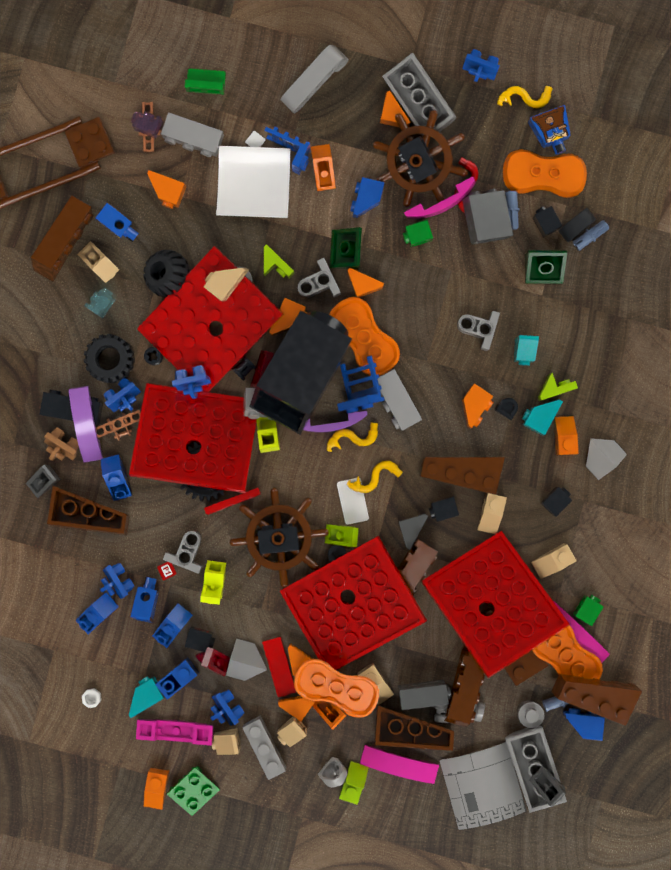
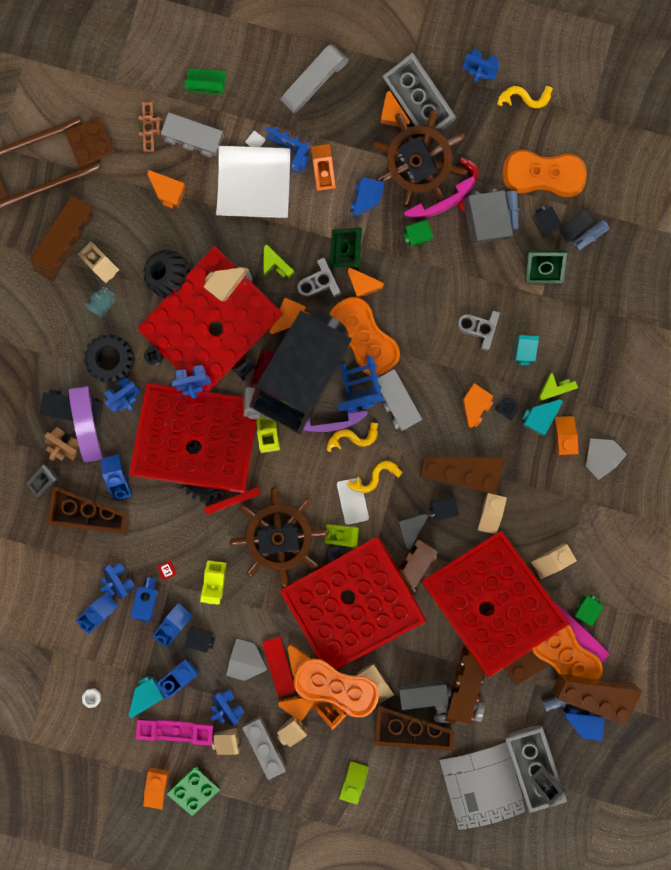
blue torso [95,203,139,242] -> none
nougat piece [96,410,141,441] -> none
clear purple brick [131,111,163,139] -> none
light grey tile [163,530,203,574] -> none
dark red tile [195,647,230,677] -> none
light grey piece [318,757,347,788] -> none
dark pink slope [360,745,439,784] -> none
light grey piece [517,700,544,728] -> none
torso [528,105,570,155] -> none
black brick [540,487,572,517] -> none

